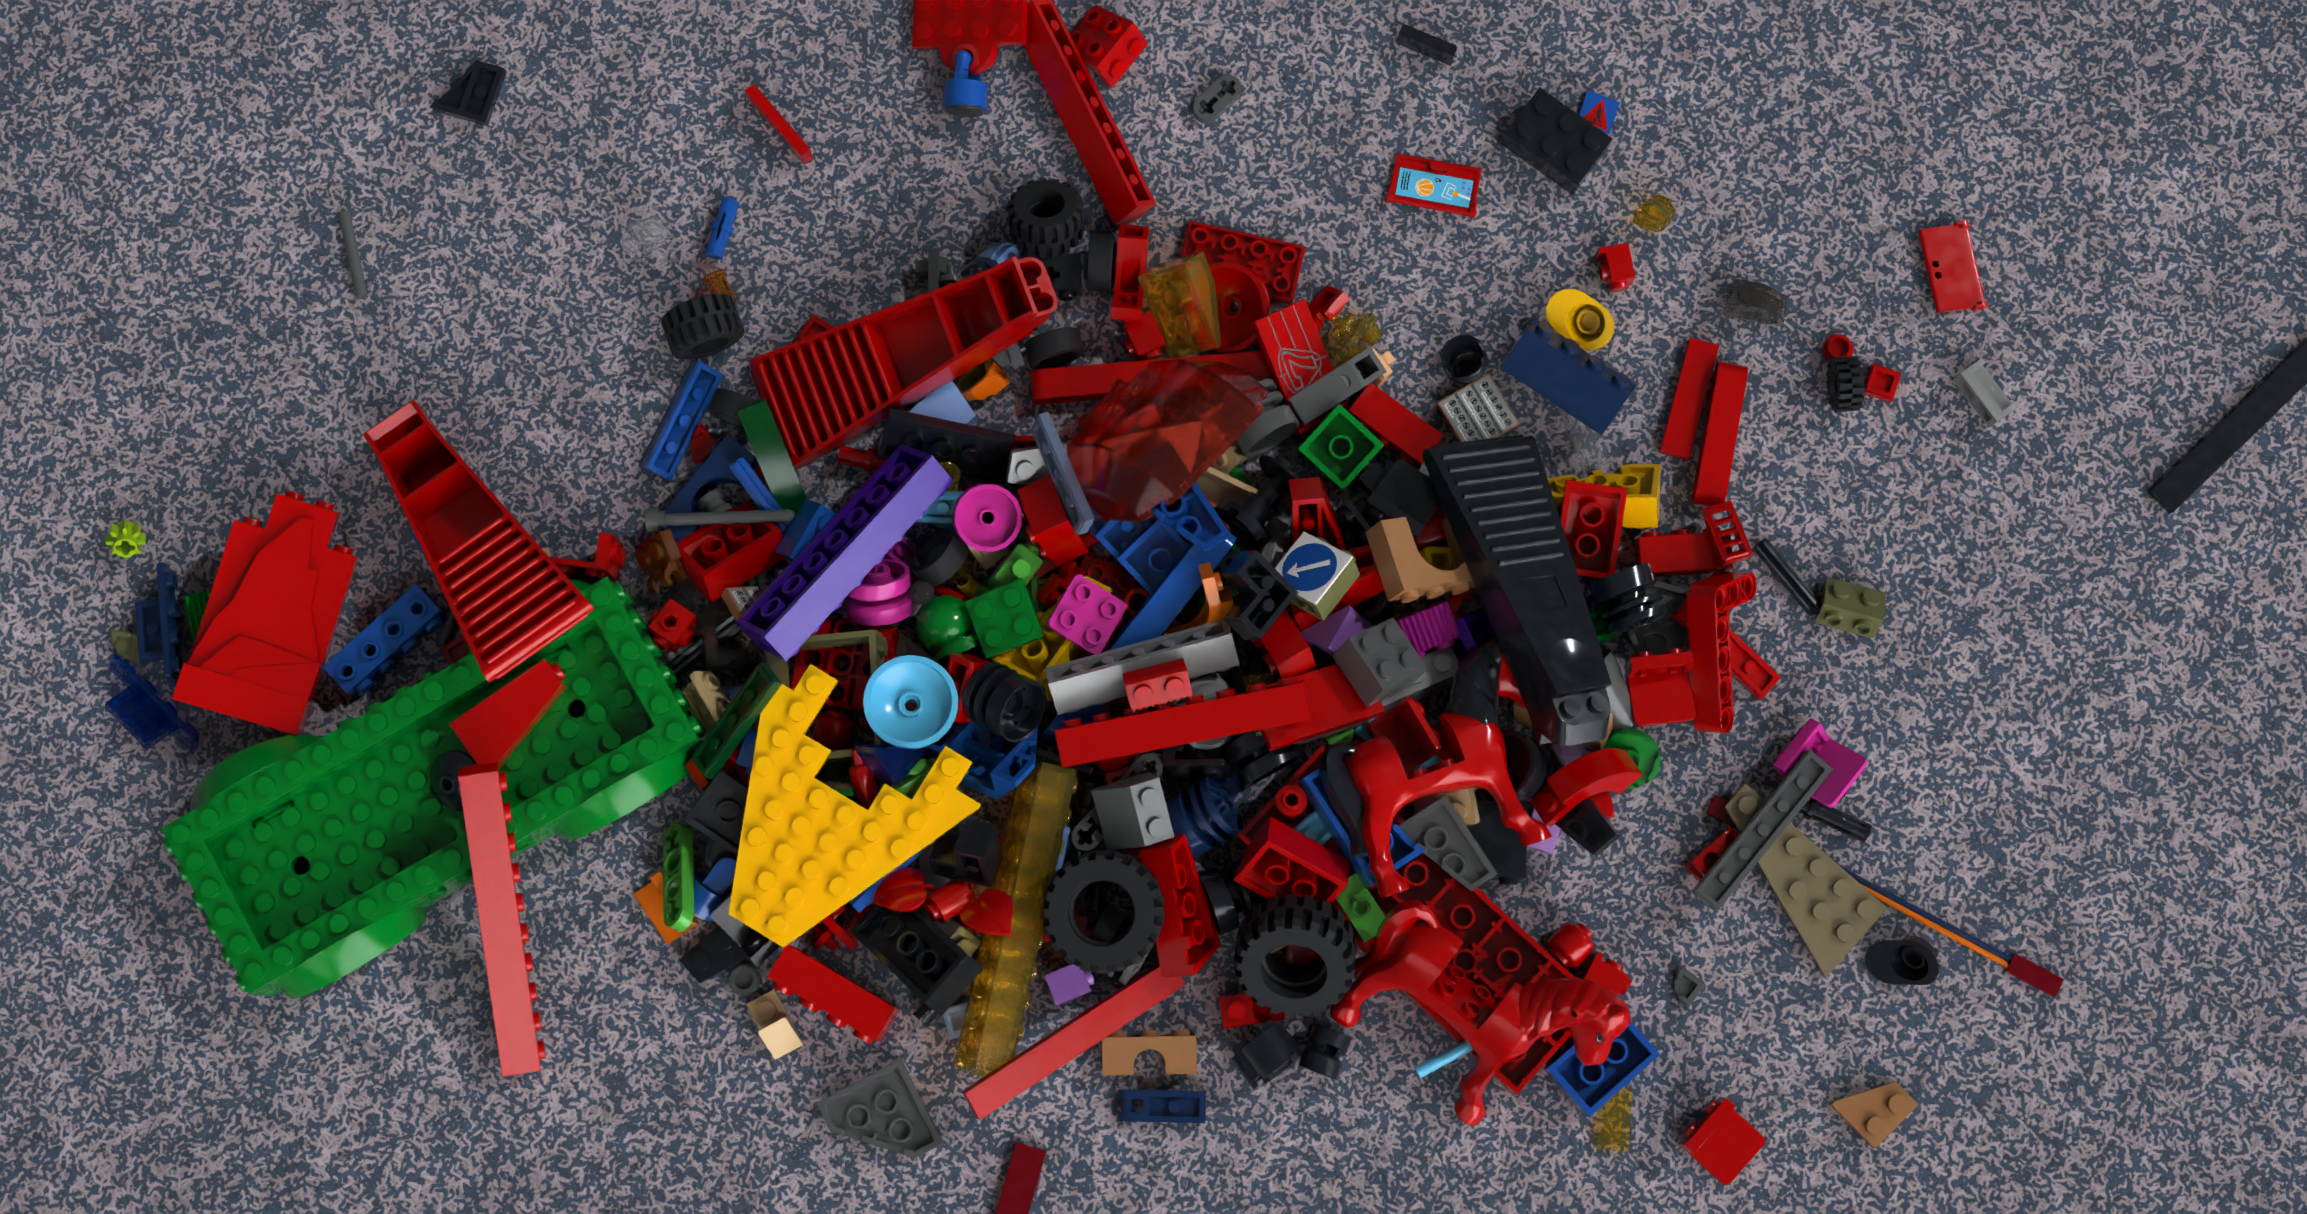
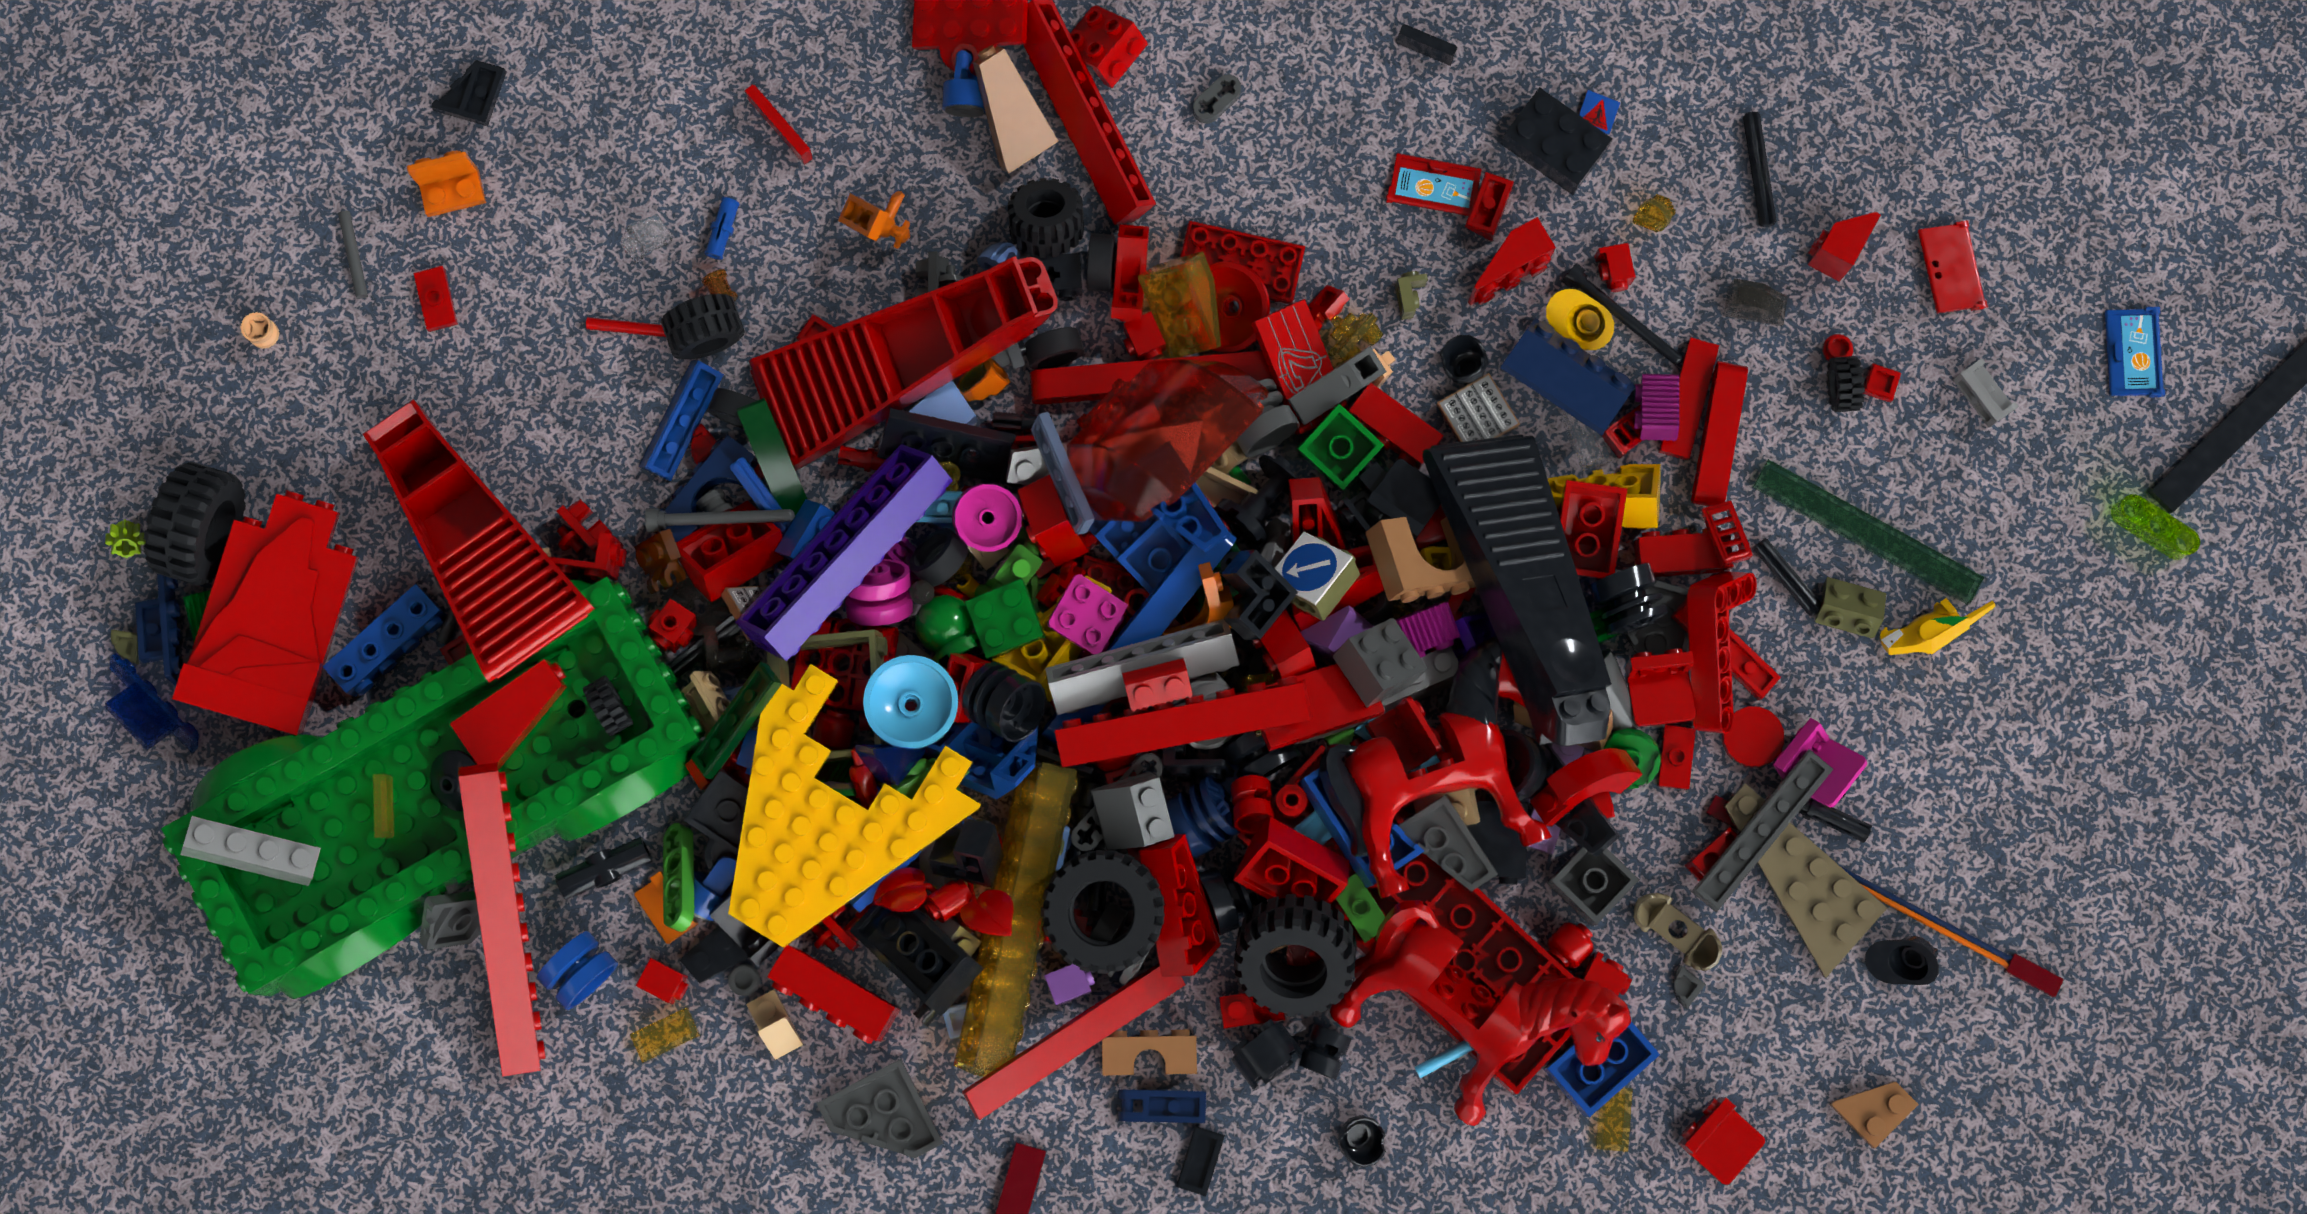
none -> black tyre [144,462,246,586]
none -> light grey brick [180,816,321,886]
none -> light nougat wheel [240,312,279,349]
none -> clear yellow tile [373,774,394,839]
none -> orange bracket [407,151,486,217]
none -> red plate [413,266,458,332]
none -> dark grey wing [419,890,518,950]
none -> blue wheel [536,931,618,1010]
none -> black piece [555,837,652,900]
none -> red hips [556,499,612,554]
none -> black tyre [582,675,633,736]
none -> red bar [586,317,666,337]
none -> clear yellow tile [630,1007,701,1063]
none -> red brick [636,958,689,1004]
none -> orange piece [838,191,910,249]
none -> slope [973,45,1059,173]
none -> black axle [992,411,1052,435]
none -> black tile [1176,1126,1225,1196]
none -> red wheel [1231,775,1274,834]
none -> black hair [1338,1115,1386,1167]
none -> olive bracket [1395,271,1428,320]
none -> red slope [1465,172,1514,241]
none -> red slope [1468,217,1556,305]
none -> dark grey brick [1547,846,1640,927]
none -> black piece [1561,263,1683,365]
none -> red slope [1601,405,1644,459]
none -> magenta brick [1634,374,1679,441]
none -> dark tan piece [1634,893,1722,971]
none -> red plate [1657,724,1696,790]
none -> red tile [1722,706,1784,768]
none -> black axle [1743,112,1777,227]
none -> clear green tile [1752,459,1984,605]
none -> red slope [1808,212,1881,282]
none -> yellow animal [1880,598,1995,655]
none -> door [2105,307,2165,398]
none -> clear neon green beam [2111,494,2200,560]

